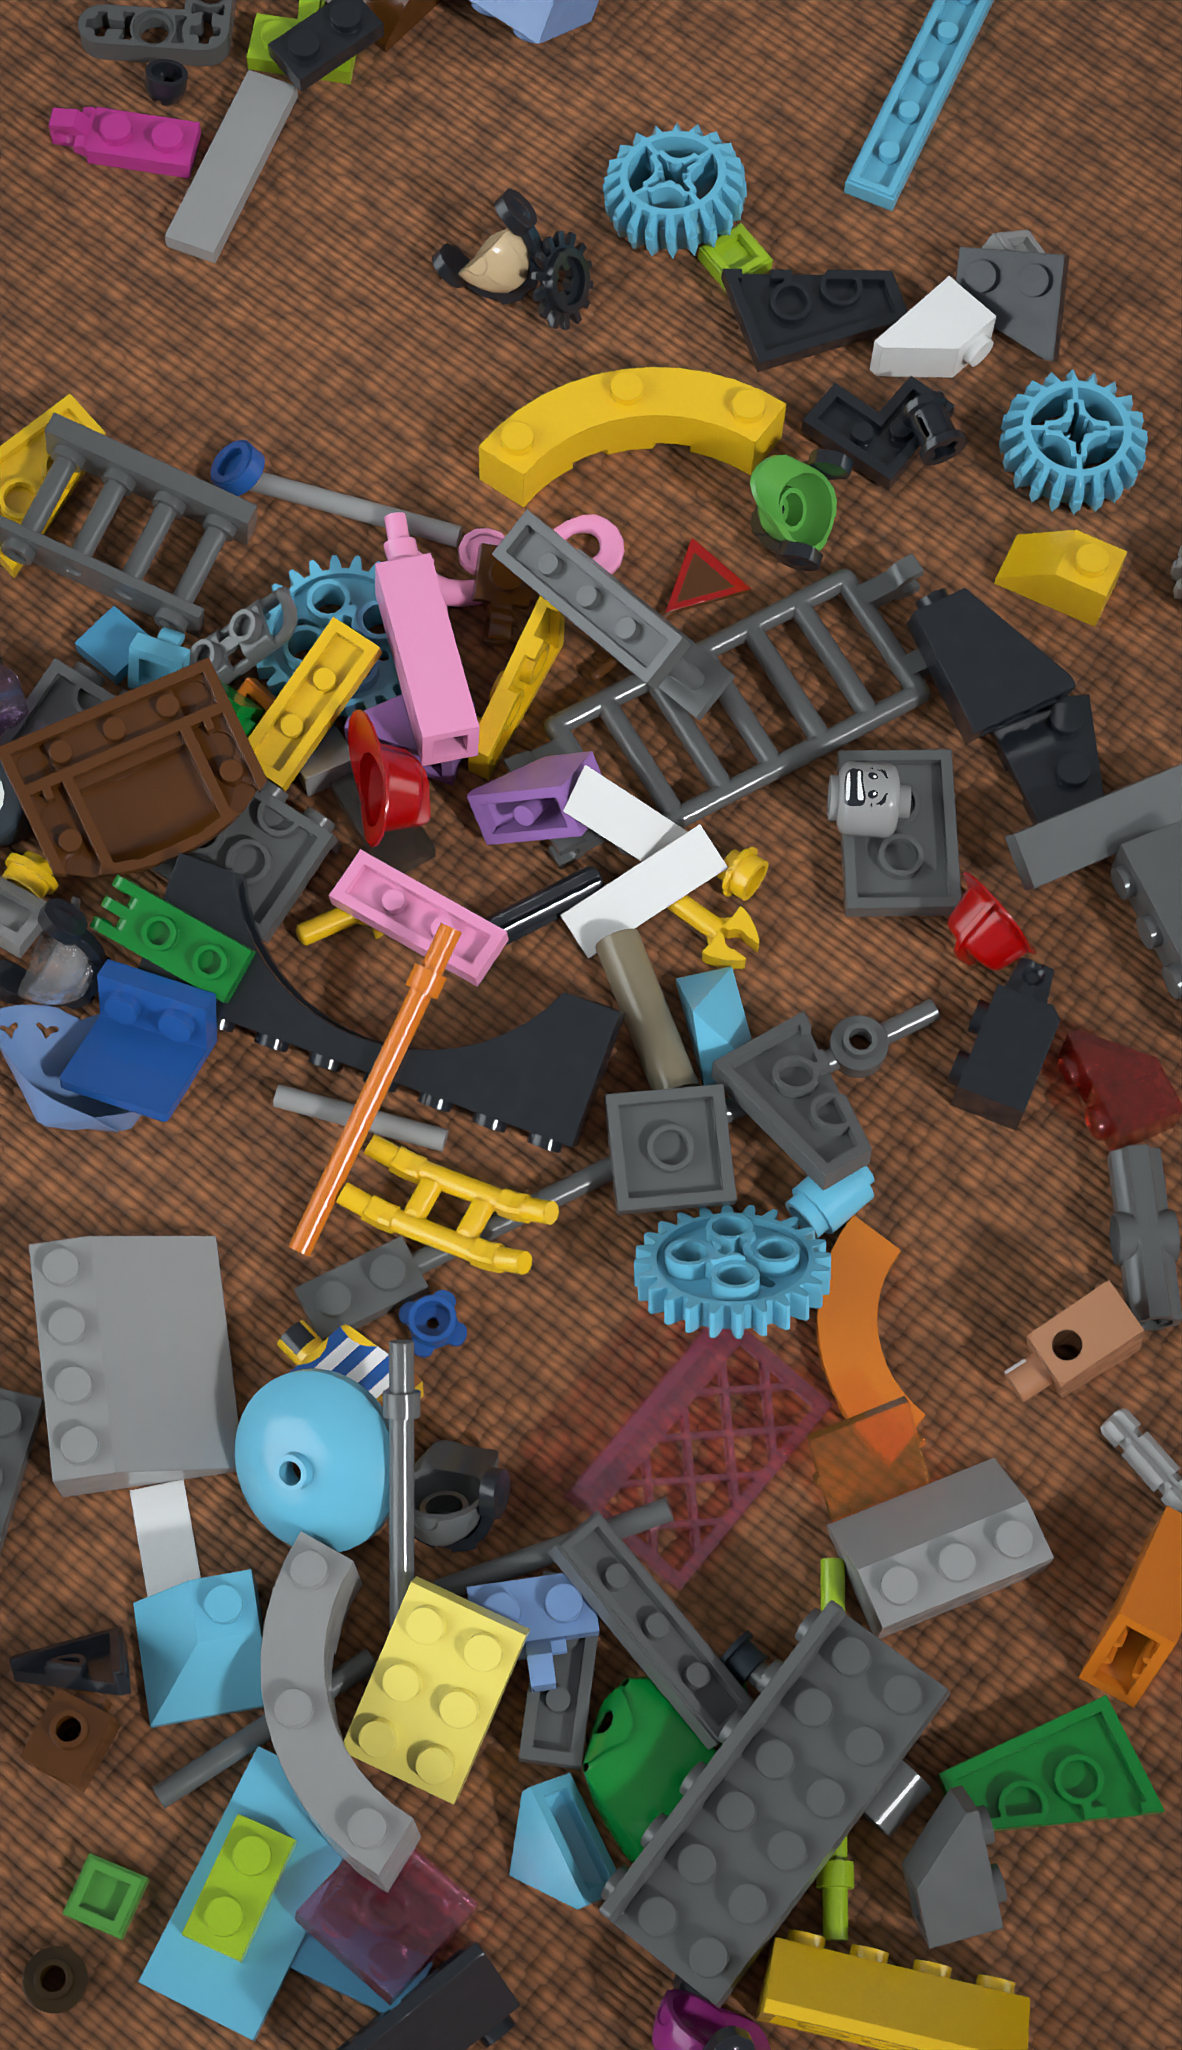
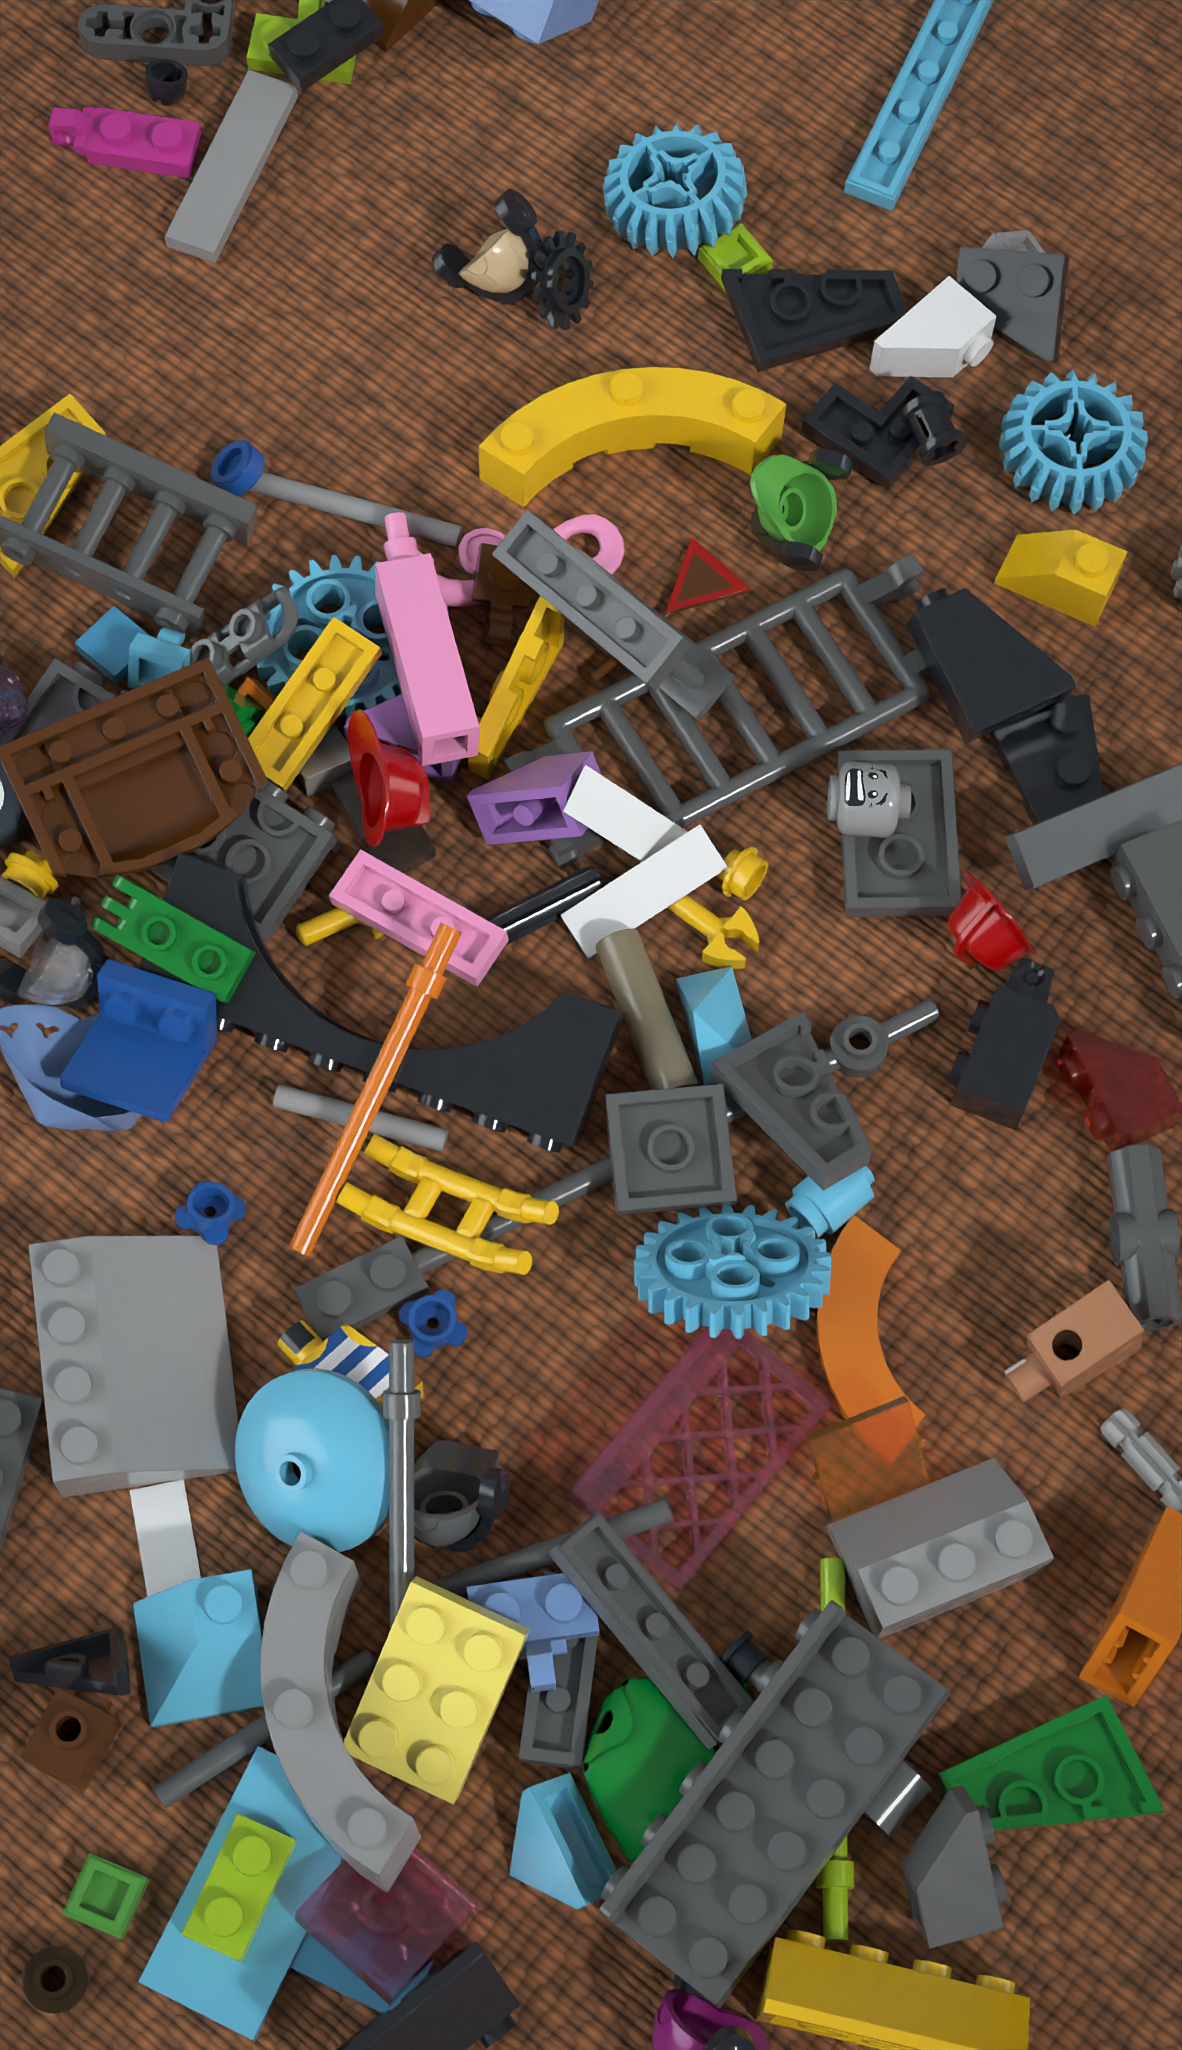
none -> blue plate [175,1181,246,1245]

